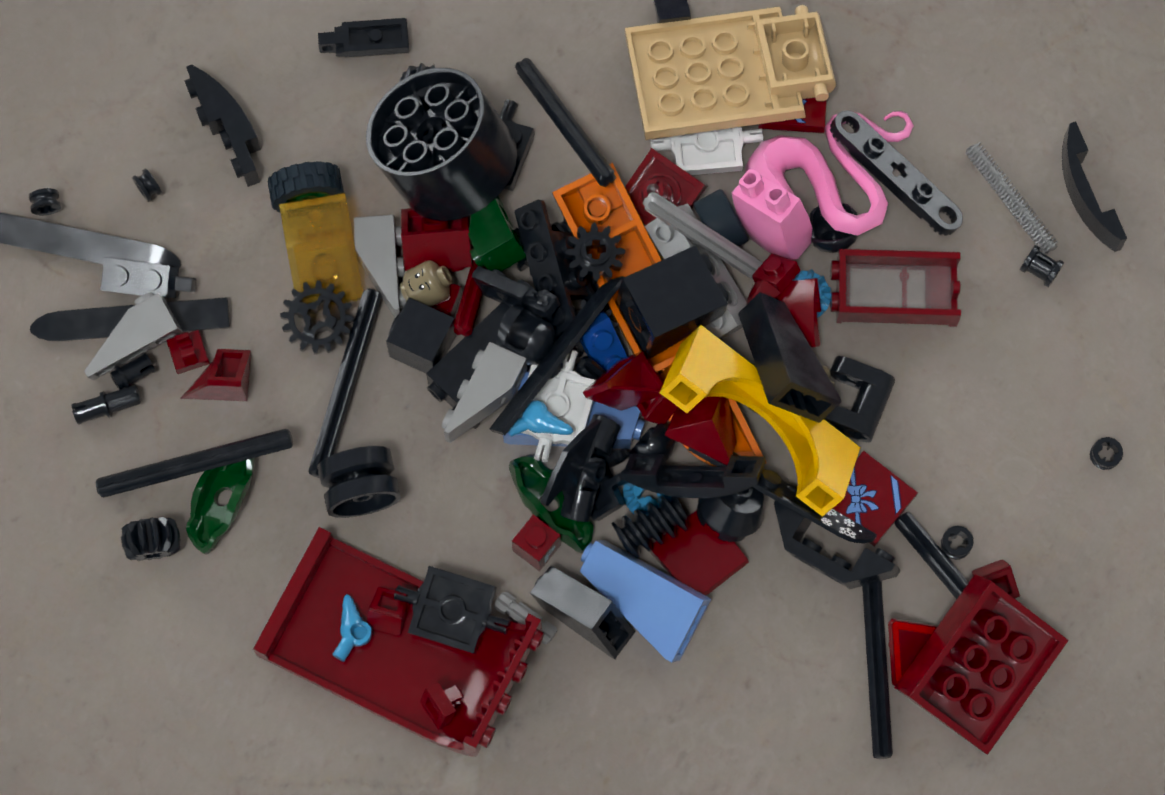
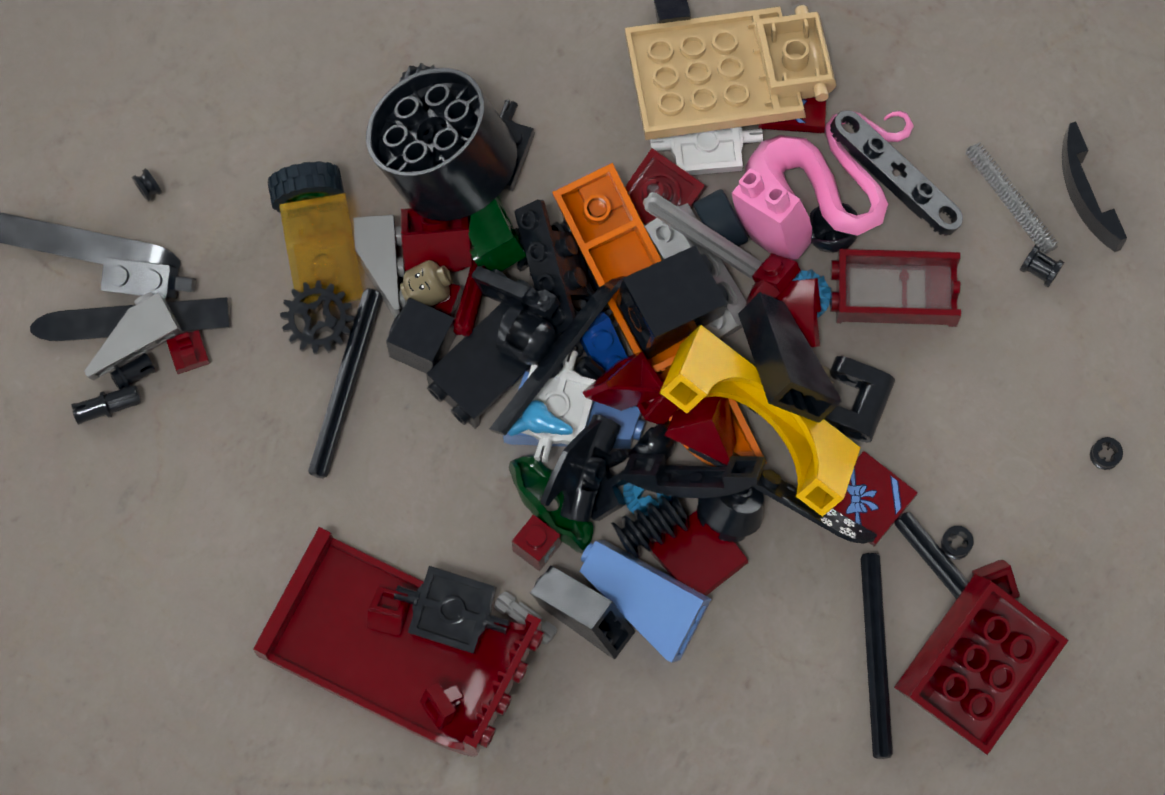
black bush [29,188,61,216] -> none
black axle [95,429,293,498] -> none
black gear [121,517,181,561] -> none
dark red slope [180,349,251,401] -> none
black slope [184,65,261,187] -> none
dark green piece [186,458,255,555] -> none
black wheel [317,446,401,518] -> none
black hinge [318,18,409,57] -> none
dark azure animal [332,594,372,662] -> none
light grey slope [442,342,528,443] -> none
black axle [515,58,616,187] -> none
black gear [564,223,625,285] -> none
black slope [774,500,901,589] -> none
dark red piece [888,618,938,686] -> none

